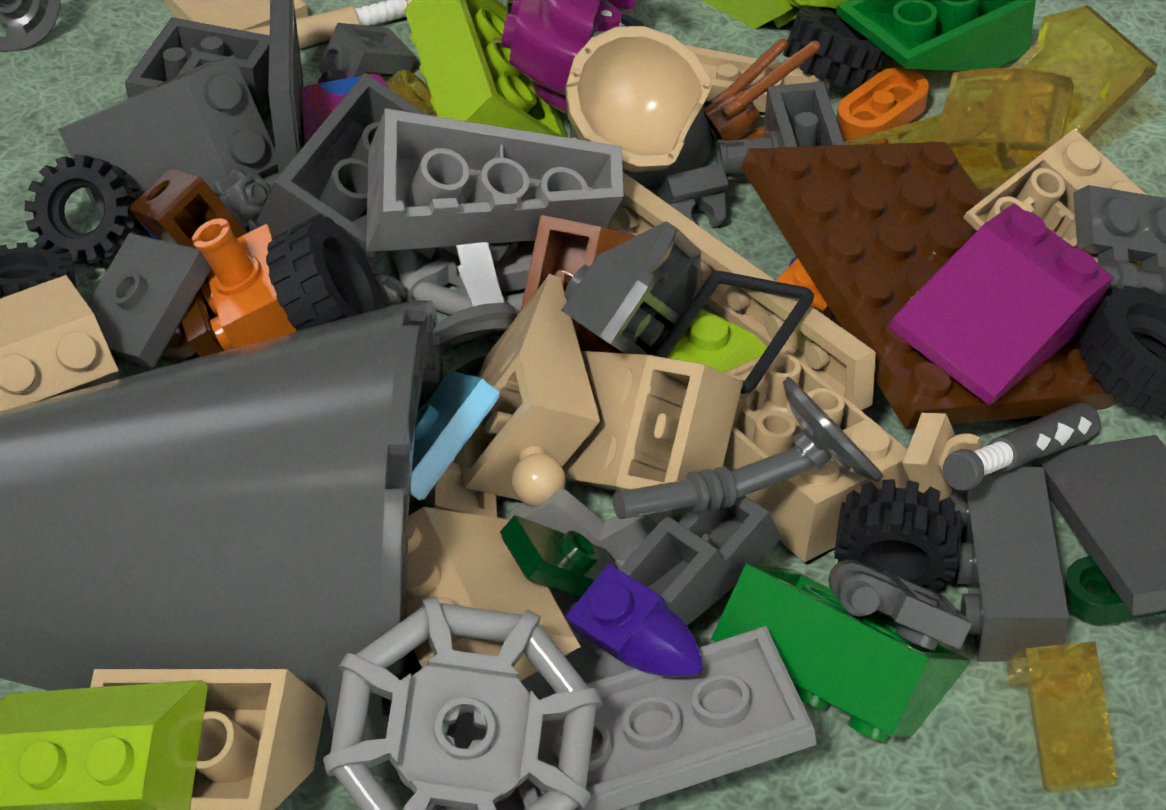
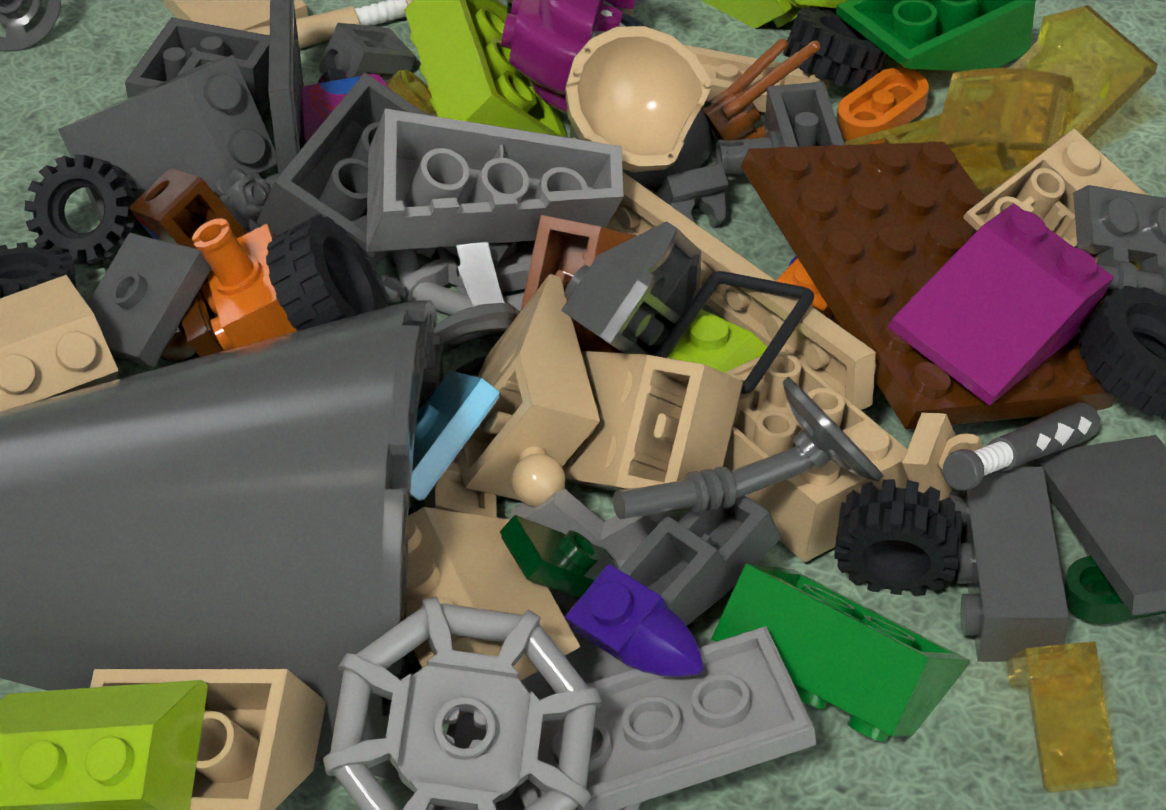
dark grey plate [828,559,972,651] -> none

